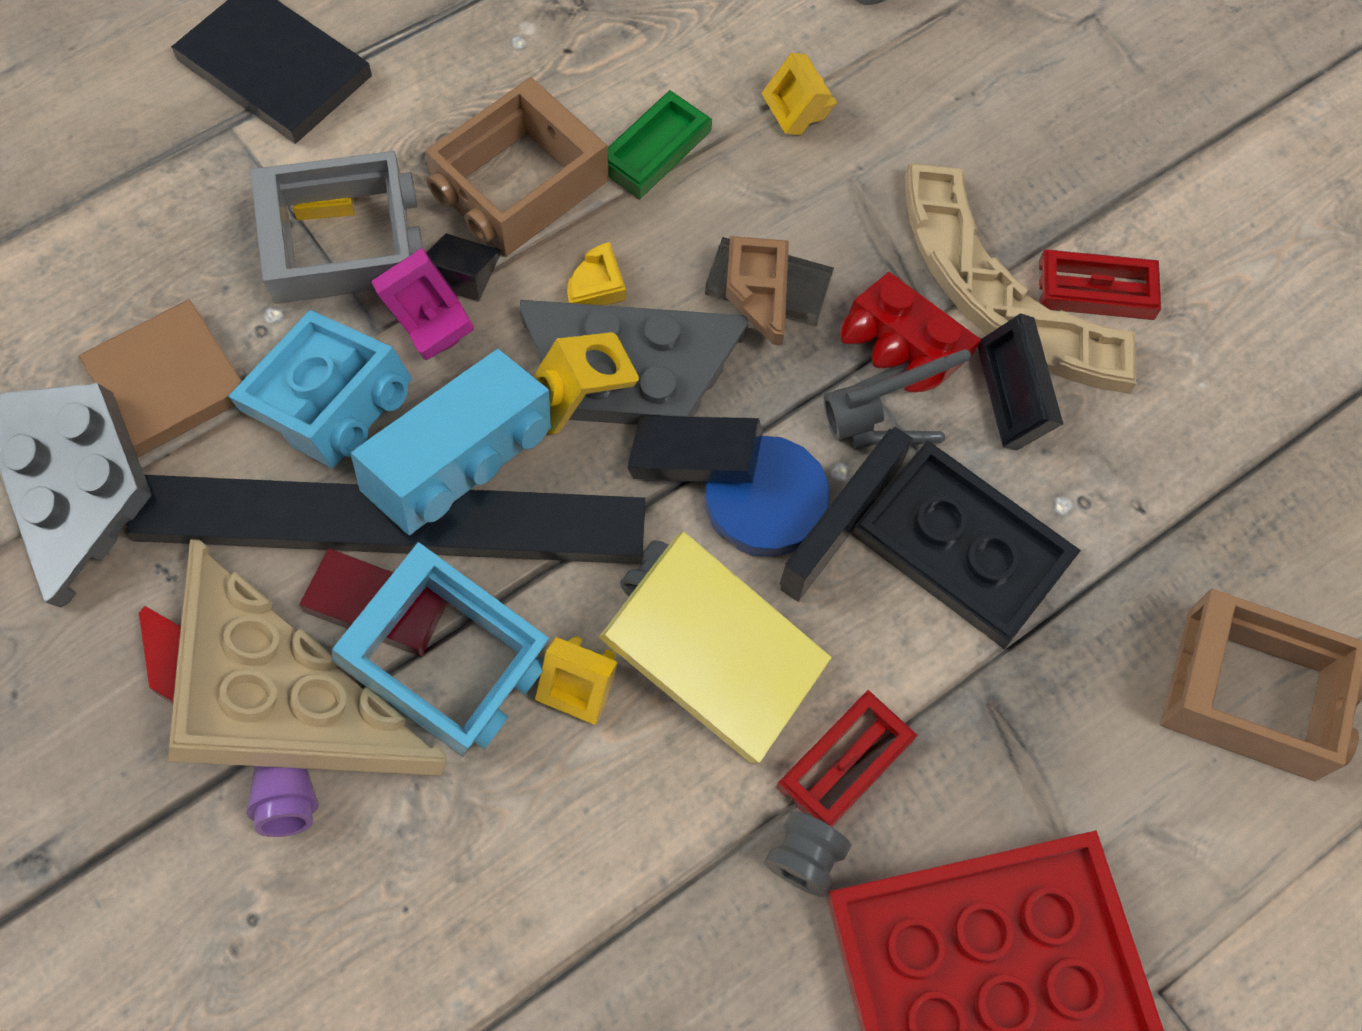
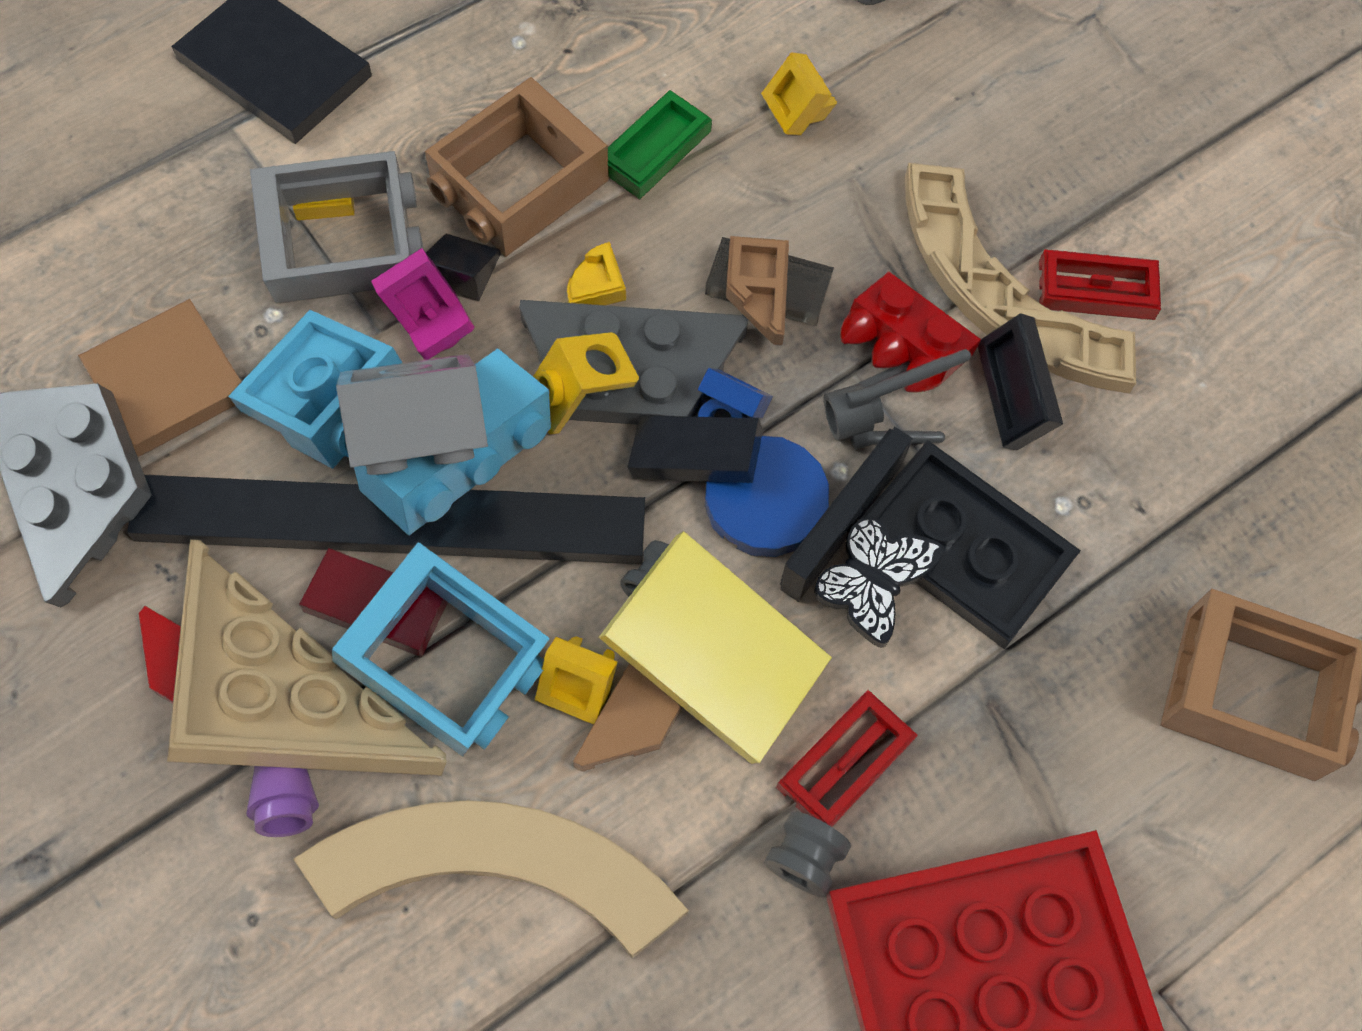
none -> tan tile [294,800,689,959]
none -> light grey slope [336,354,488,475]
none -> medium nougat tile [573,663,683,772]
none -> blue tile [698,368,773,418]
none -> black animal [814,516,944,648]

